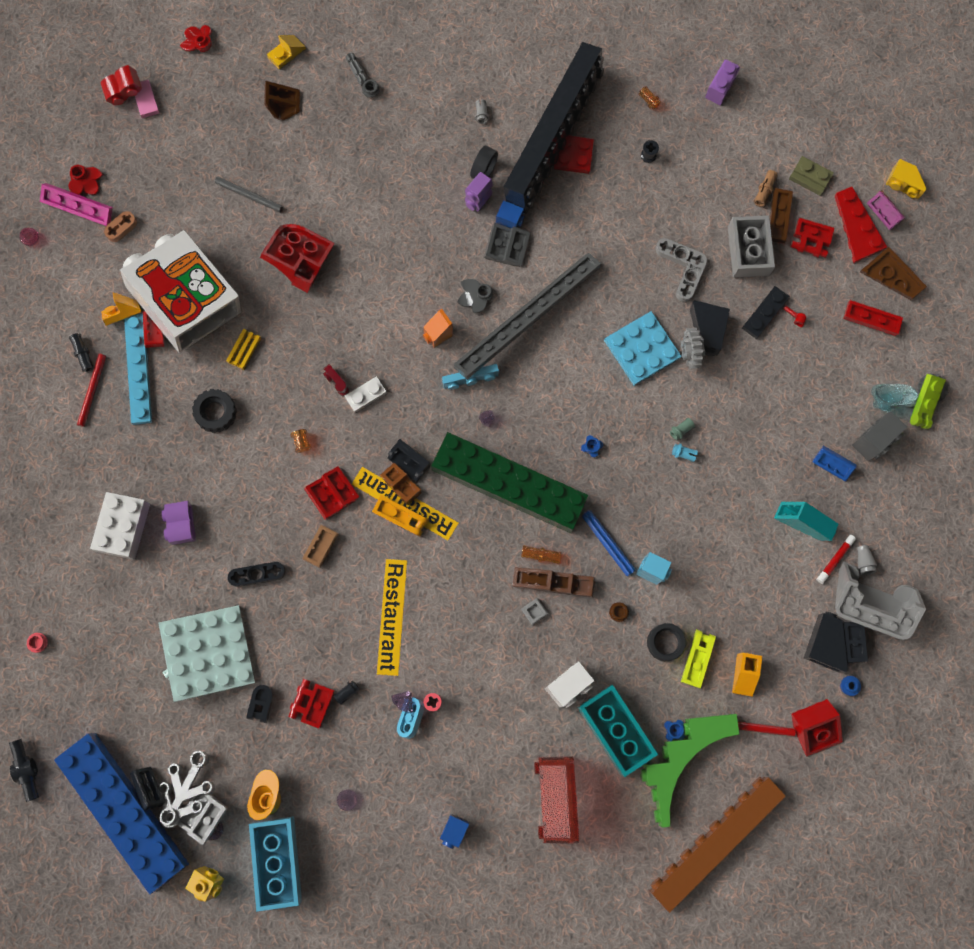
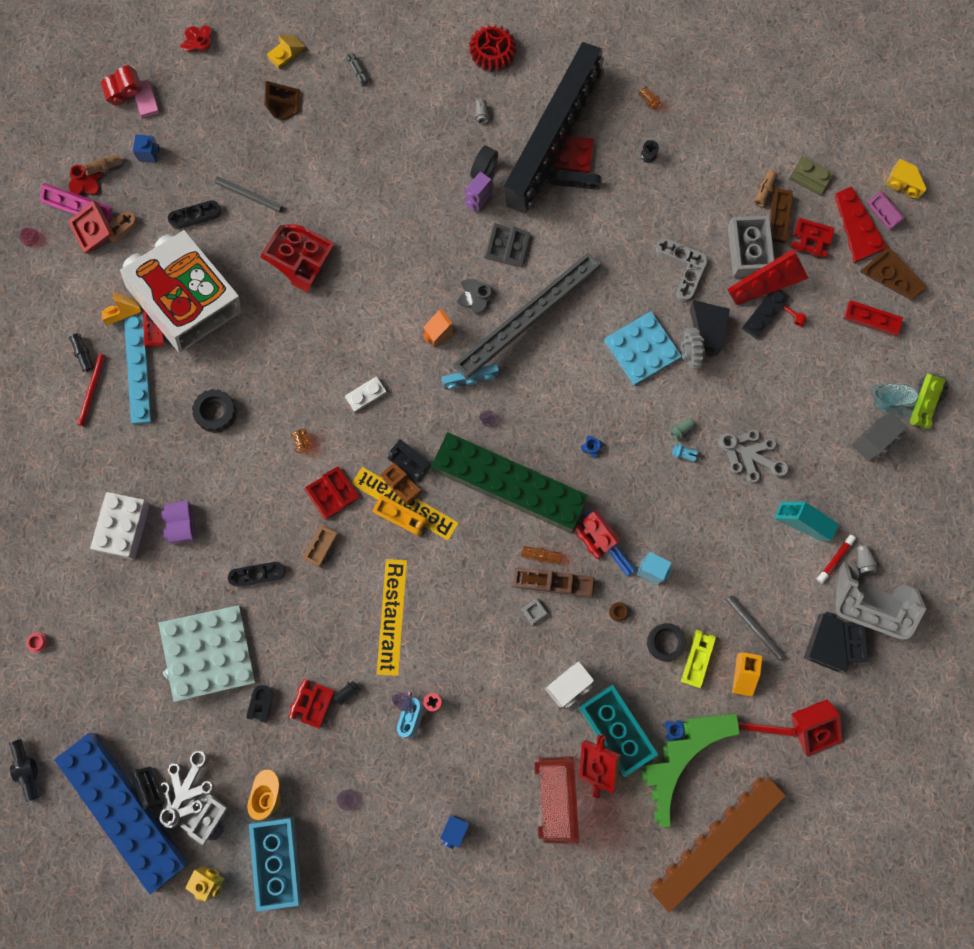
yellow tile [226,328,261,370] -> none
dark red plate [323,364,349,396] -> none
dark grey plate [362,79,380,98] -> none
blue brick [496,200,525,228] -> none
medium lavender brick [705,60,740,105] -> none
blue plate [812,445,857,482] -> none
blue plate [840,676,861,696] -> none
none -> red plate [68,201,114,254]
none -> medium nougat pin [83,154,123,176]
none -> blue brick [133,134,160,163]
none -> black beam [168,200,221,229]
none -> red gear [469,23,517,71]
none -> black beam [549,170,602,190]
none -> red plate [573,509,621,559]
none -> red plate [579,734,621,799]
none -> light grey plant [718,430,788,483]
none -> flat silver bar [726,595,784,660]
none -> red wing [727,249,809,305]

